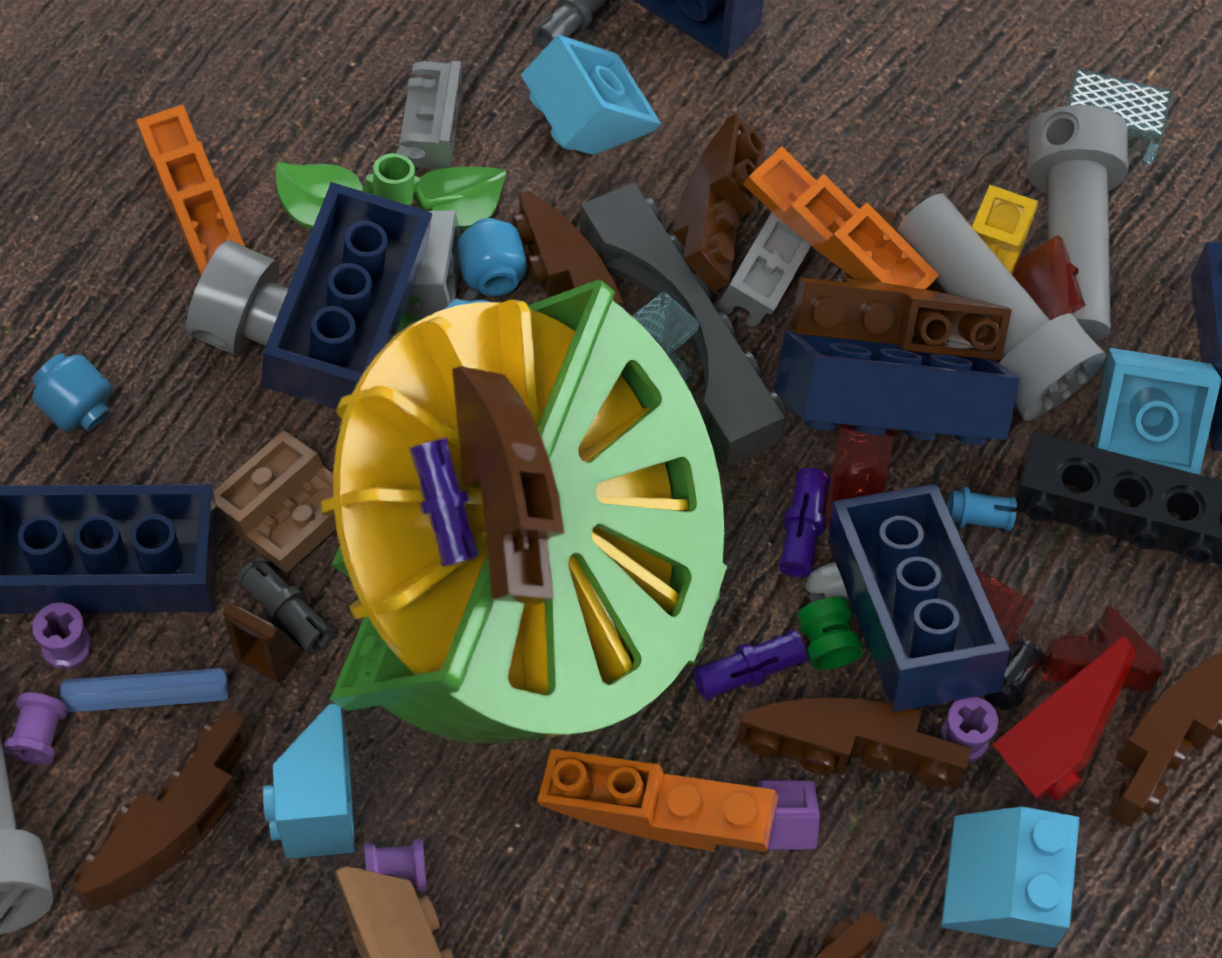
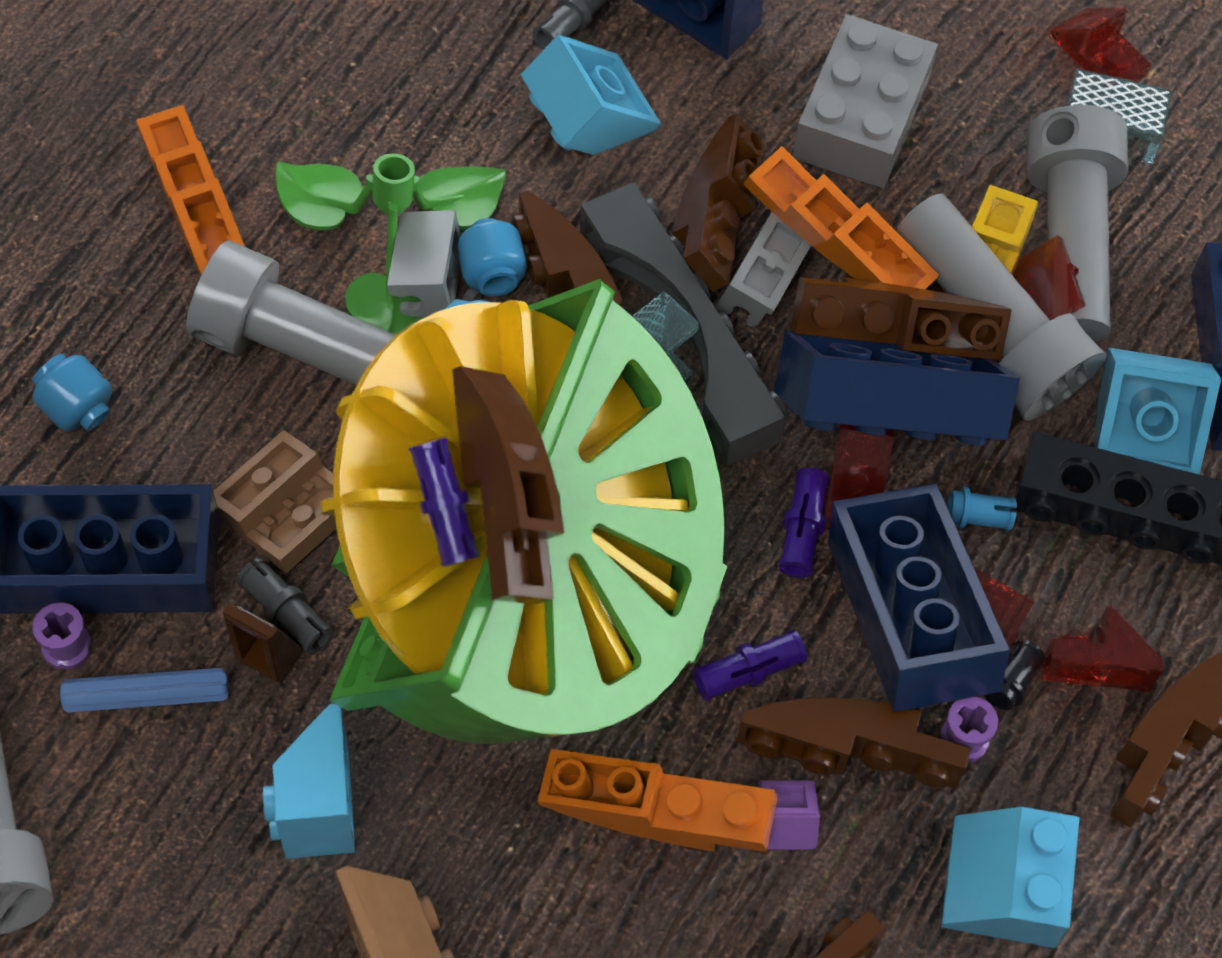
medium lavender bush [3,692,68,765] -> none
reddish brown slope [73,708,251,912] -> none
dark blue brick [261,182,433,409] -> none
medium lavender bush [364,838,426,892] -> none
light grey hinge [397,61,462,169] -> none
green wheel [796,597,864,671] -> none
light grey hinge [805,561,849,602] -> none
red slope [992,636,1137,803] -> none
none -> light grey brick [793,14,938,189]
none -> clear red slope [1050,8,1151,98]

